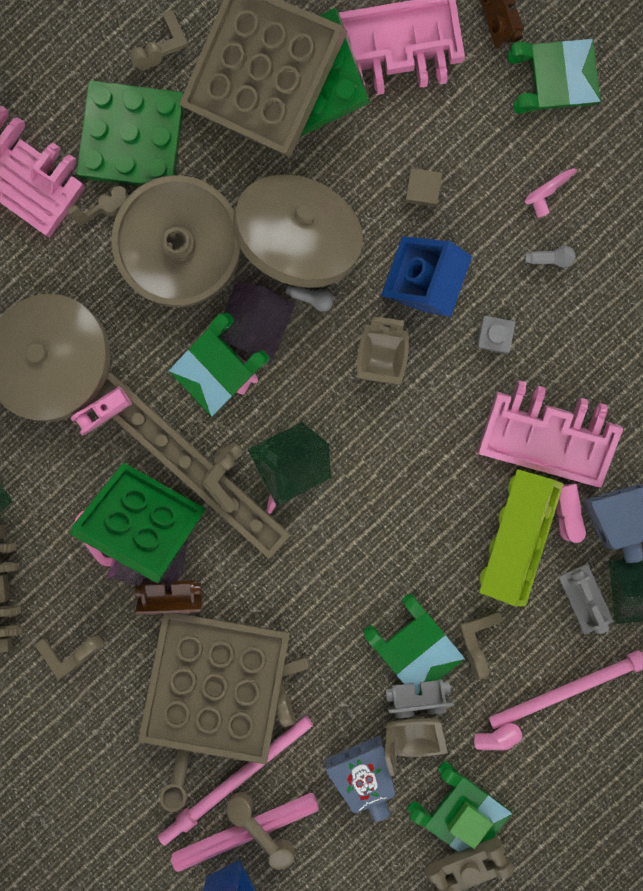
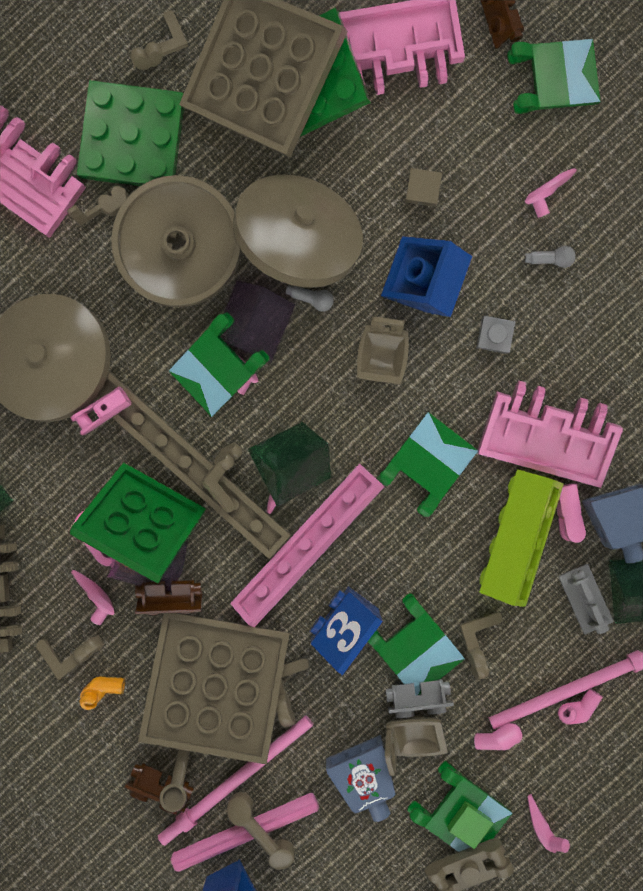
none -> bright pink bar [71,570,115,625]
none -> light orange arm [79,676,125,710]
none -> reddish brown hinge [124,763,194,814]
none -> bright pink plate [230,464,384,628]
none -> blue slope [310,586,383,675]
none -> green flag [377,412,478,517]
none -> bright pink bar [527,794,570,853]
none -> bright pink arm [558,689,603,725]

